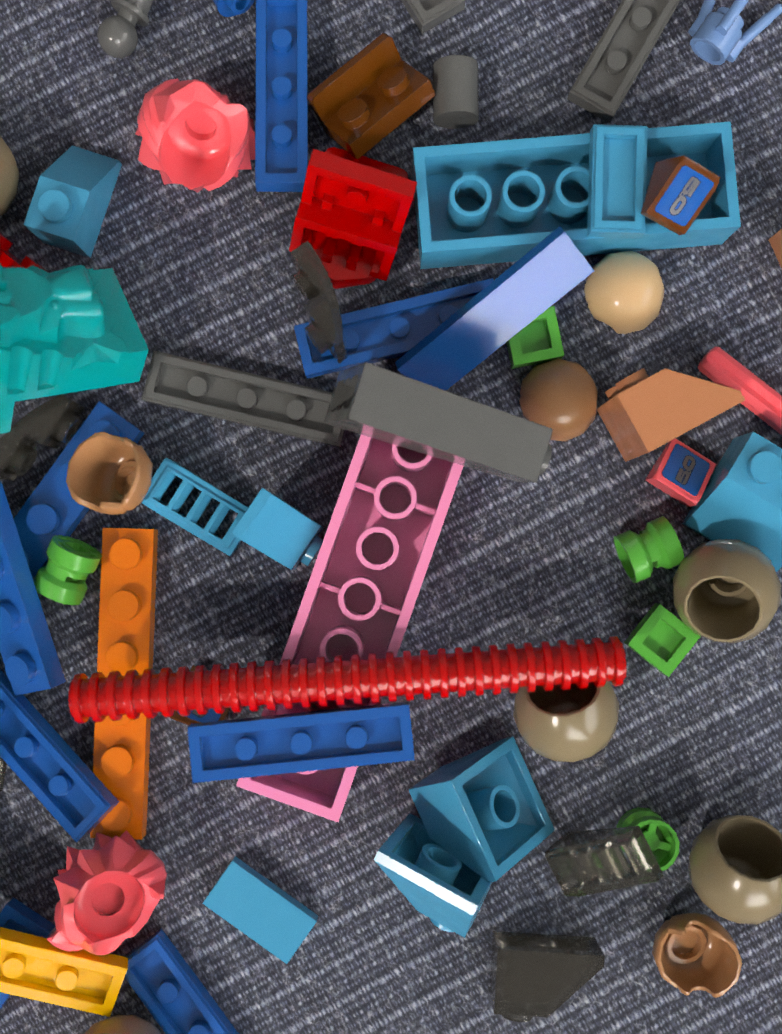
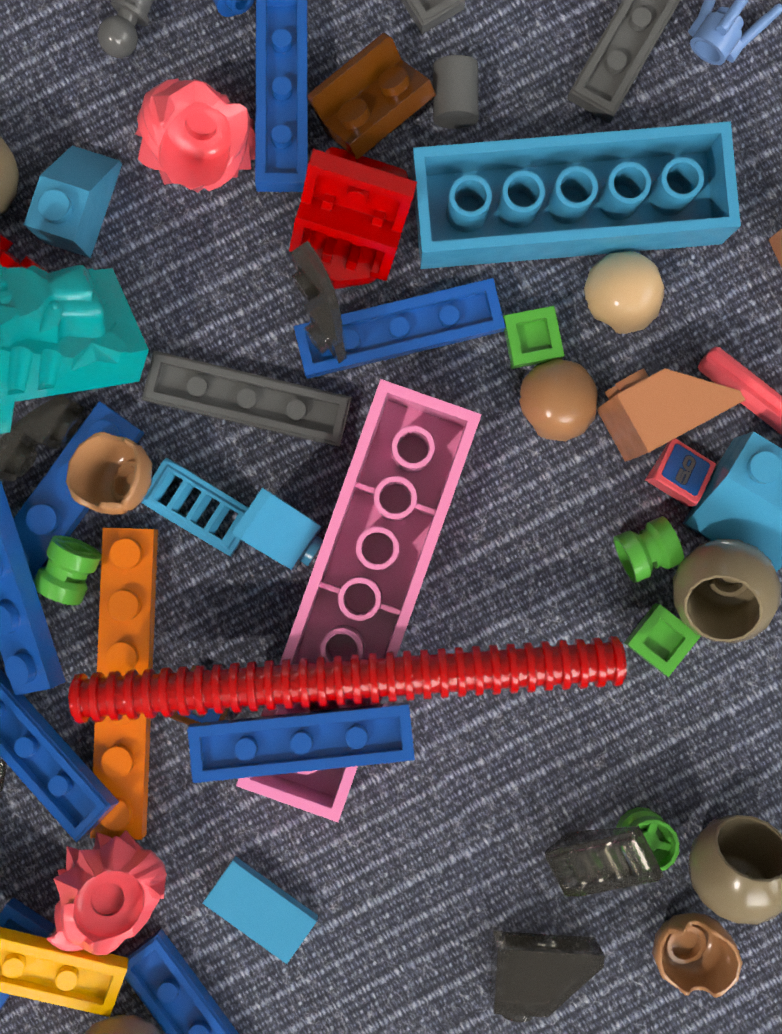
dark grey slope [324,362,553,483] -> none
dark azure slope [374,813,492,938] -> none
tile [395,226,594,391] -> none
dark azure slope [408,736,555,882] -> none
dark tan helmet [513,681,619,762] -> none
dark azure tile [587,124,647,239] -> none
slope [640,156,720,235] -> none

